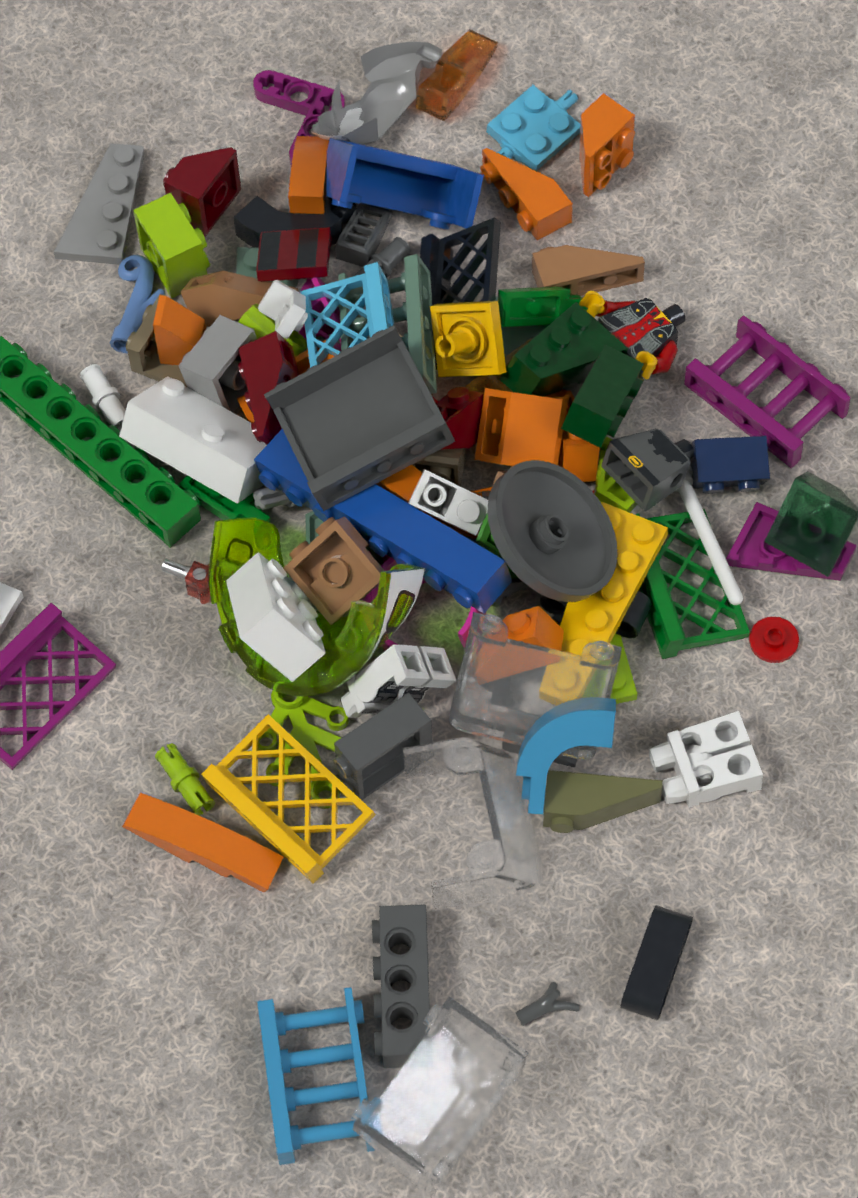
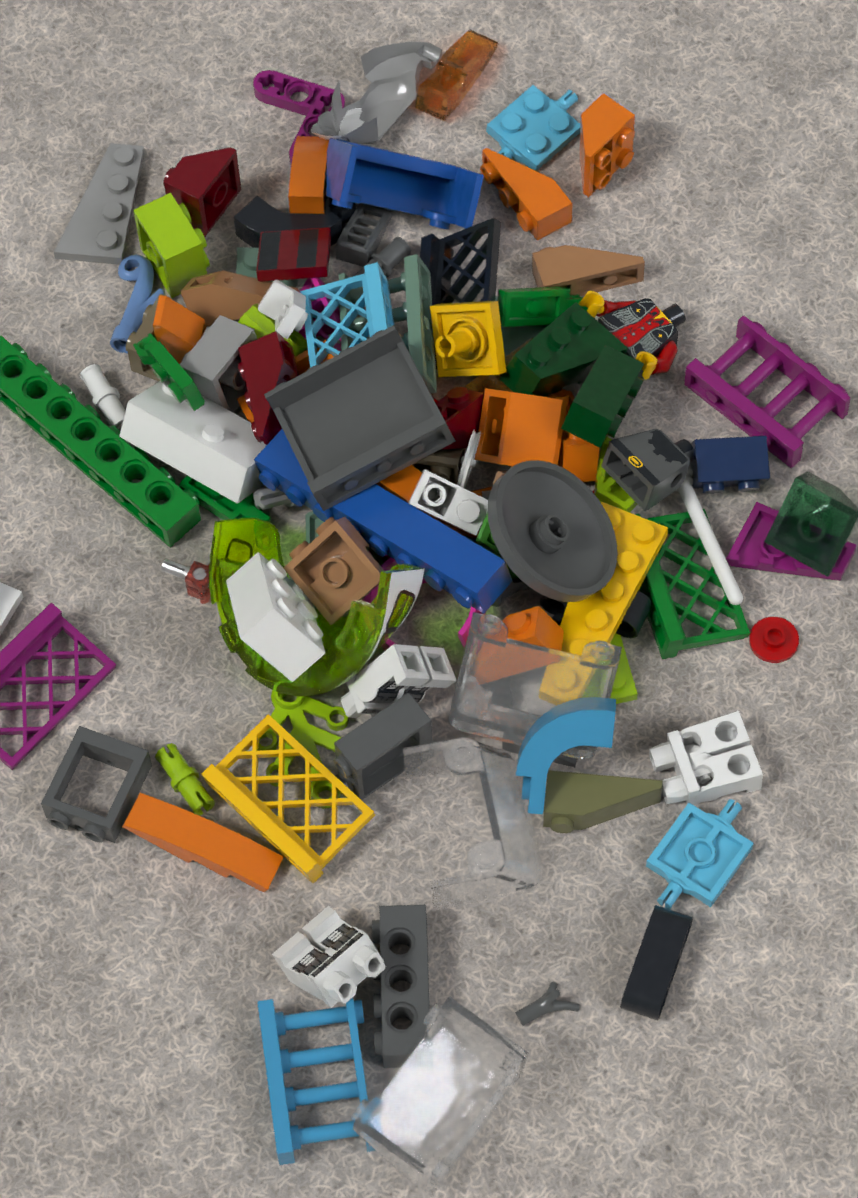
none -> dark grey window [41,726,152,843]
none -> green hinge [133,333,205,411]
none -> white hips [272,906,386,1008]
none -> white wheel [457,429,481,488]
none -> medium azure plate [646,799,754,909]

